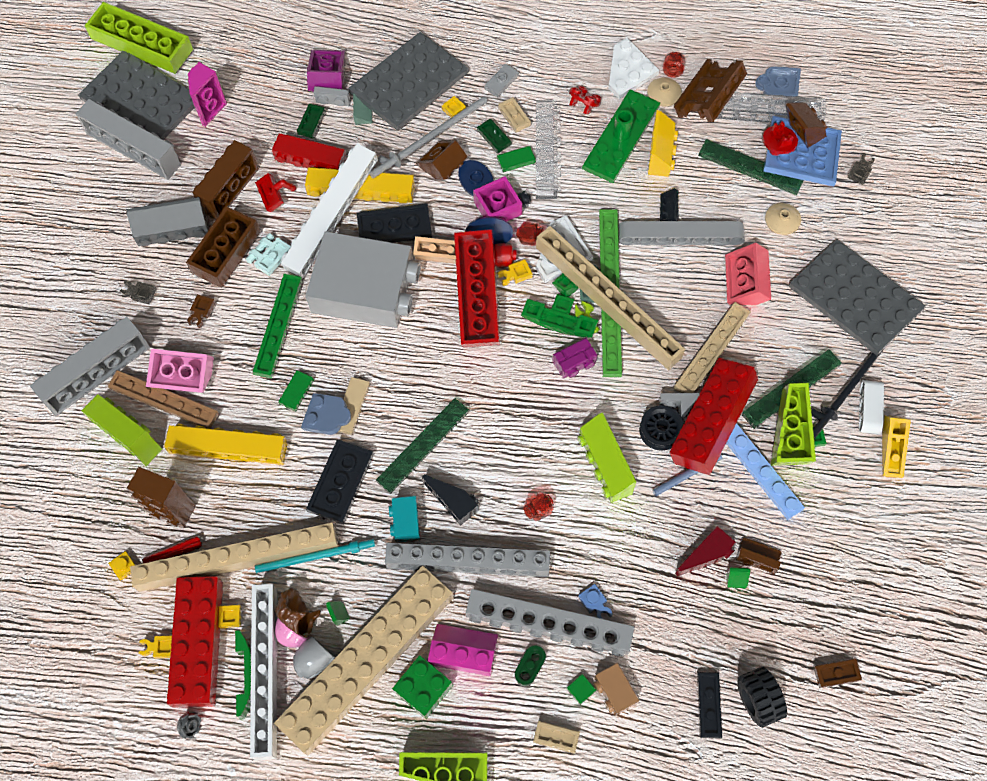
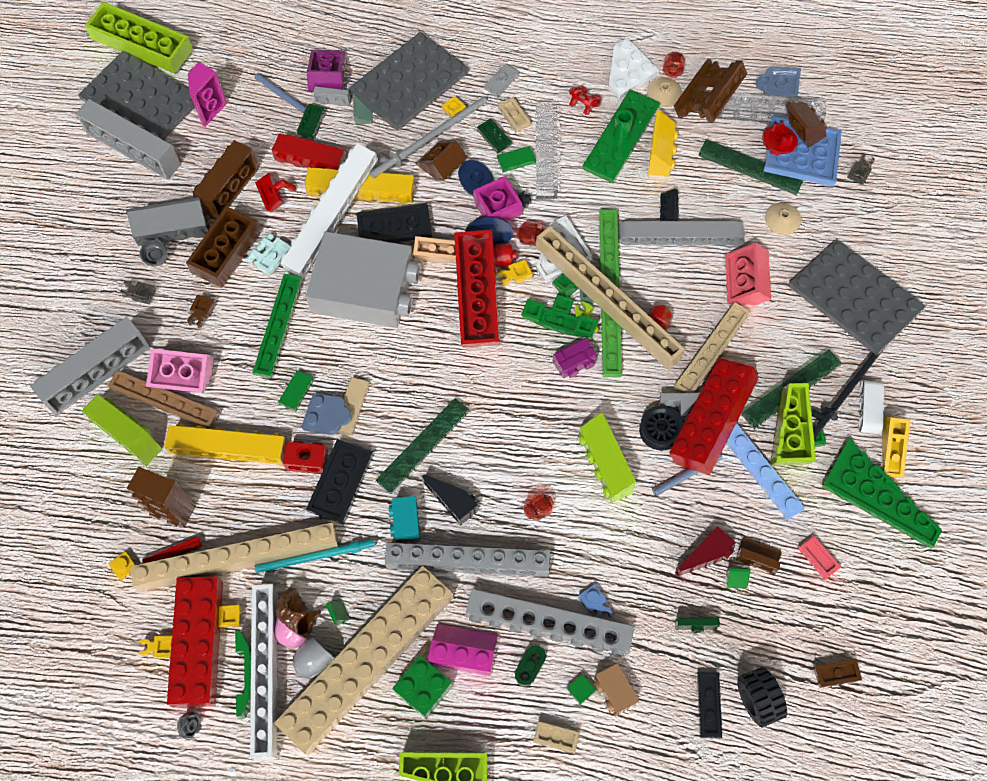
none -> dark grey hair [139,238,168,267]
none -> sand blue bar [255,73,307,114]
none -> red brick [283,440,328,474]
none -> red head [648,305,673,331]
none -> dark green plate [675,617,720,633]
none -> coral tile [798,535,842,580]
none -> green wing [822,438,942,549]

